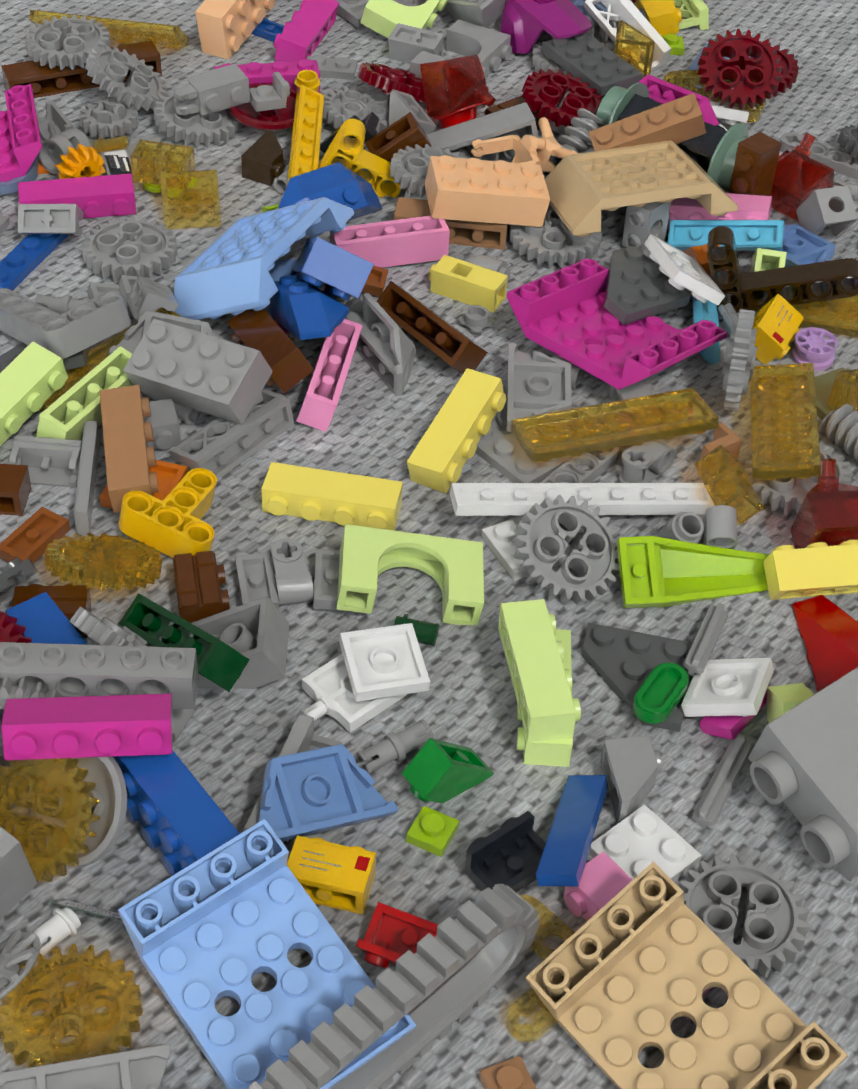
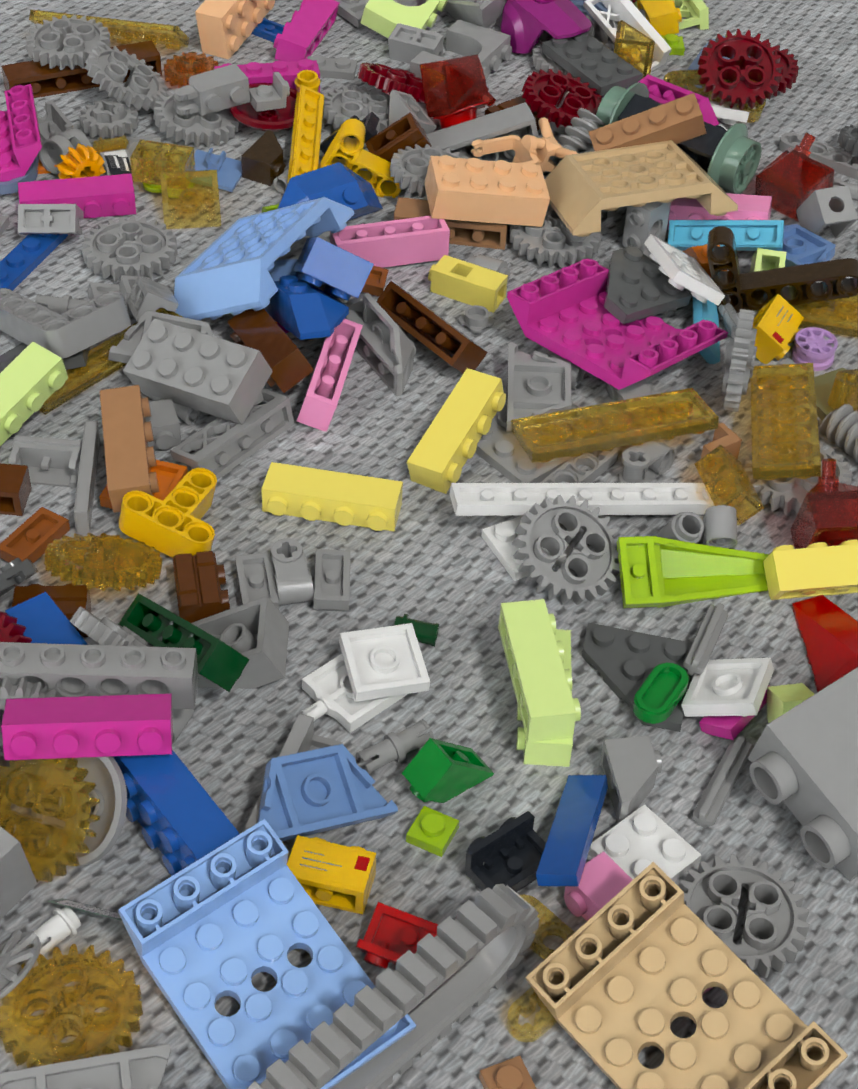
yellowish green brick [36,346,133,441] -> none
yellowish green arch [336,524,484,625] -> none
reddish brown brick [729,131,782,196] -> none
none -> clear orange gear [164,52,218,88]
none -> medium blue piece [180,148,242,192]

